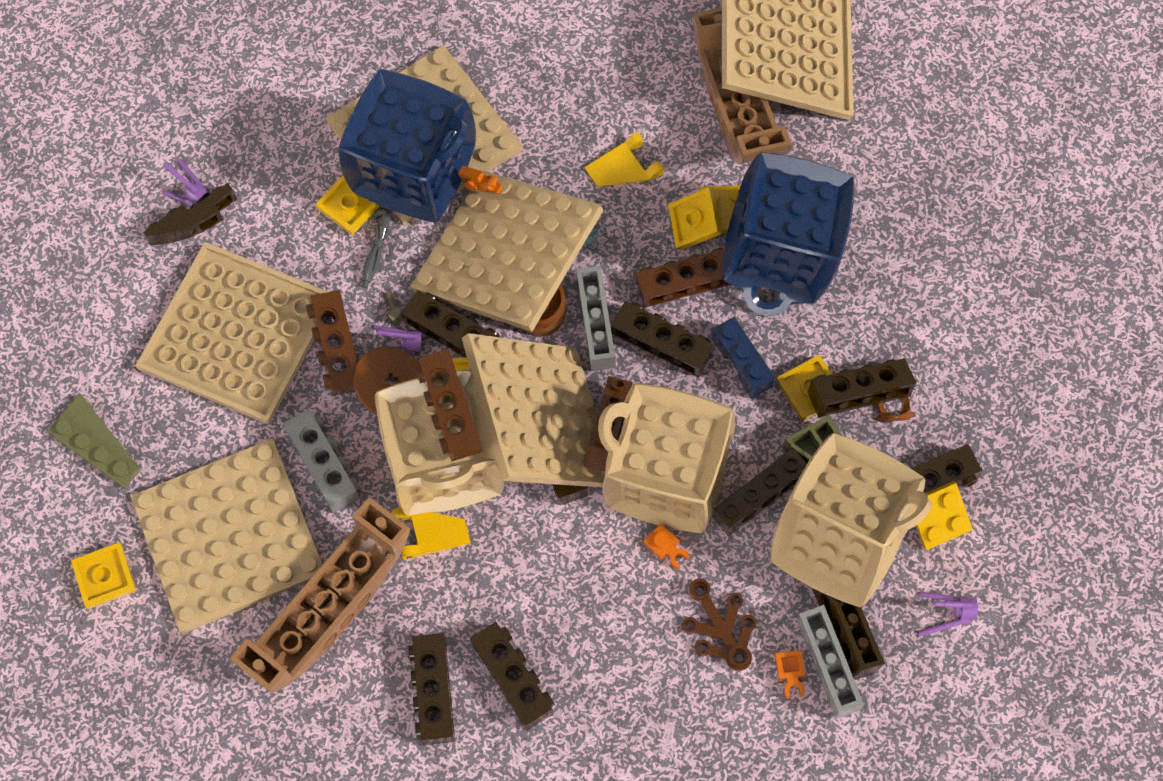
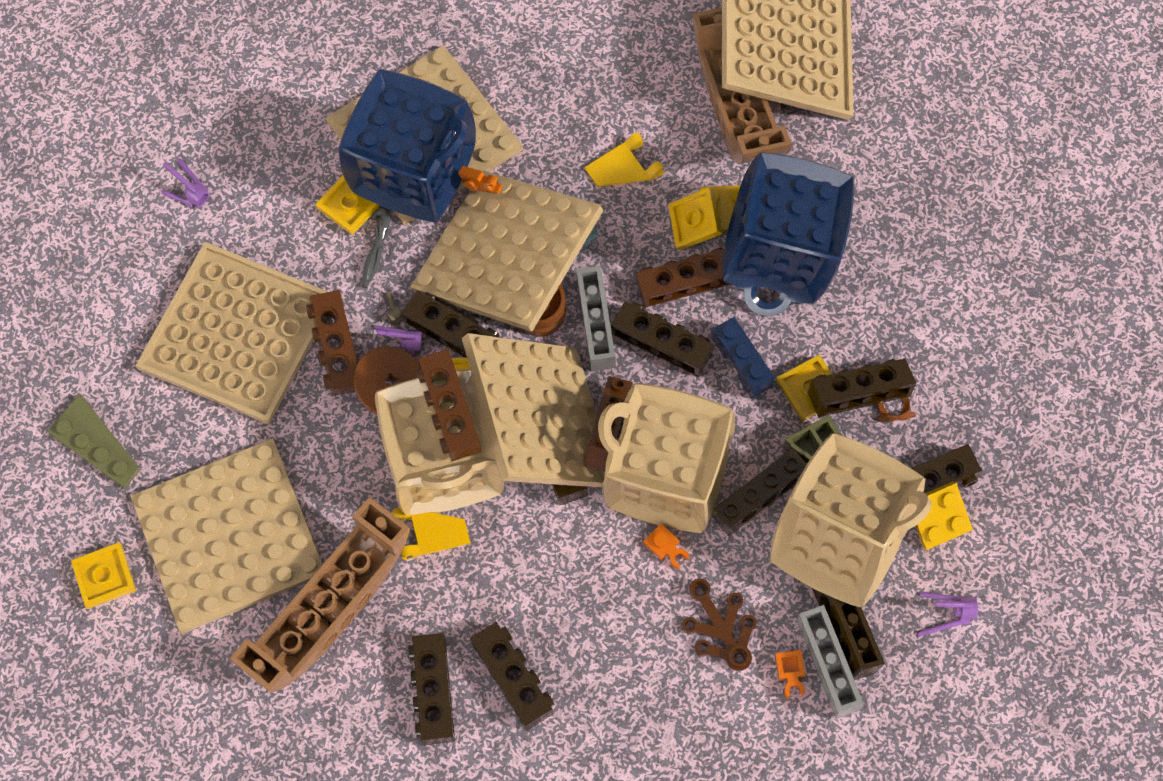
dark brown slope [143,183,237,245] -> none
light grey brick [283,409,361,513] -> none

